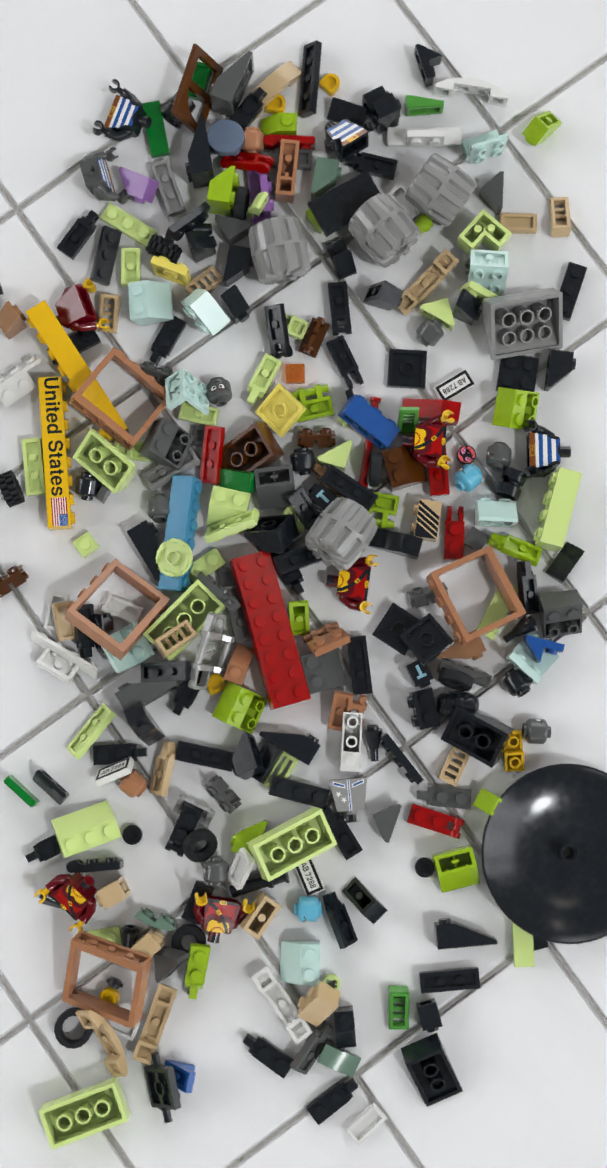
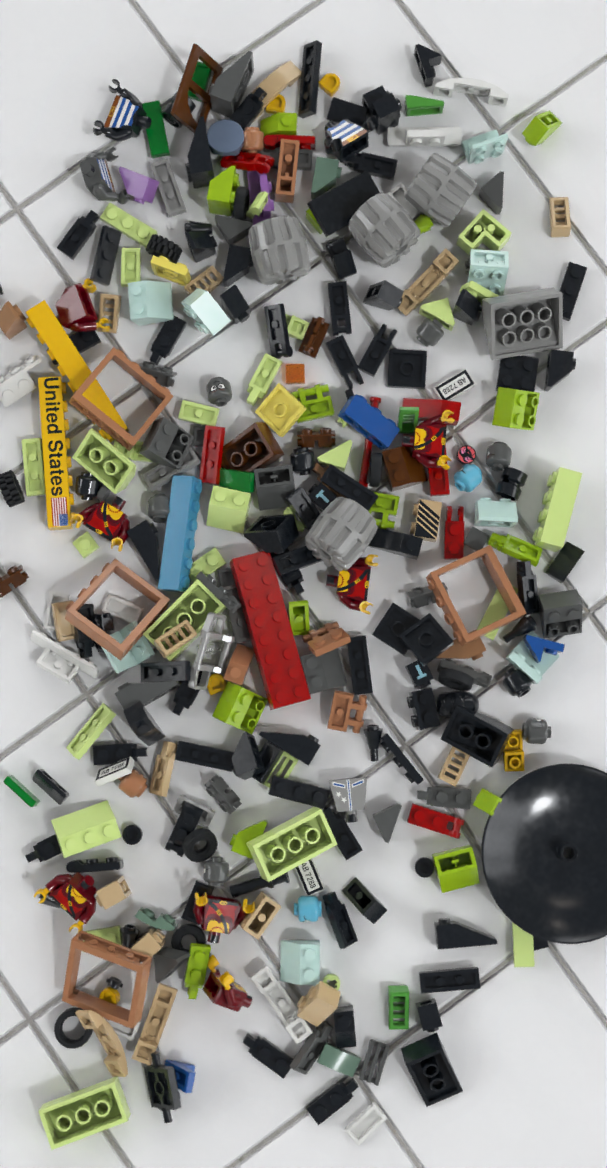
yellowish green tile [156,538,193,578] -> none
black plate [163,202,211,244] -> none
light aqua bracket [165,368,209,415] -> none
yellowish green plate [204,508,260,543] -> none
white tile [228,847,256,890] -> none
white slope [340,712,363,772] -> none
tan tile [499,213,537,234] -> none
torso [523,419,571,479] -> none
none -> torso [70,496,130,552]
none -> dark red torso [202,955,252,1012]
none -> black hinge [358,323,397,377]
none -> dark grey tile [359,1039,390,1086]

